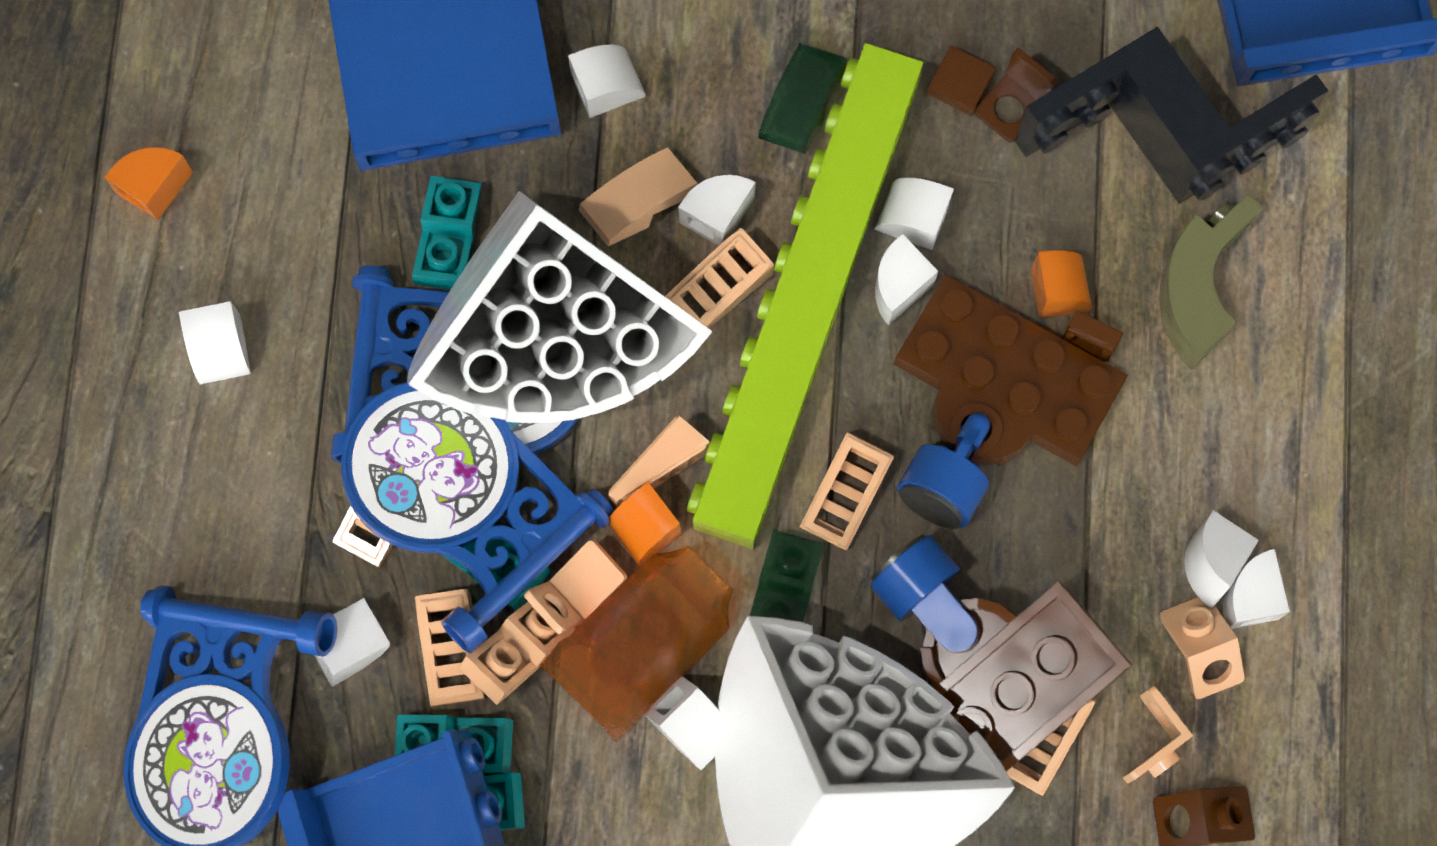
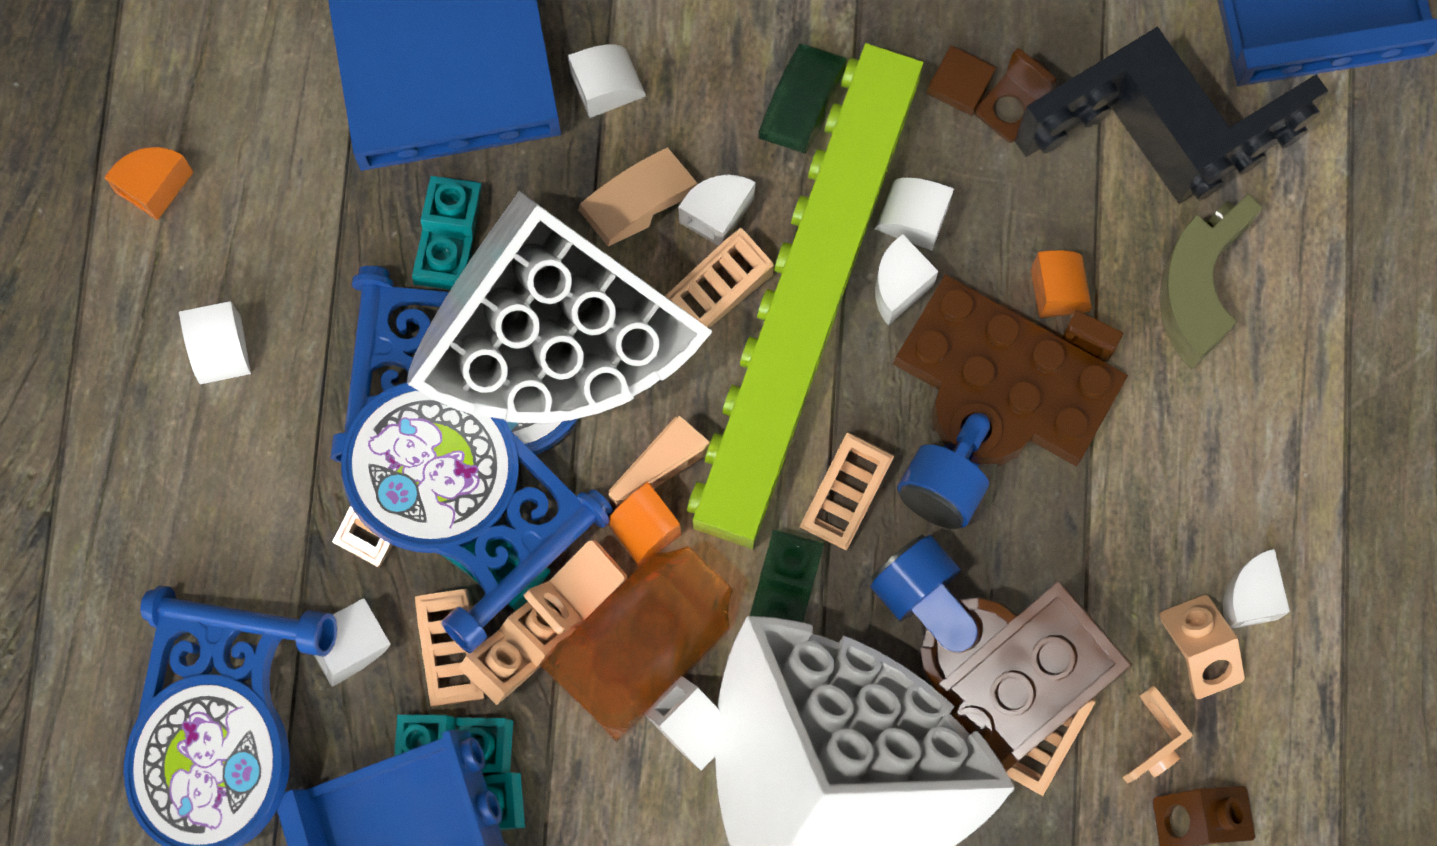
white brick [1184,510,1259,609] -> none

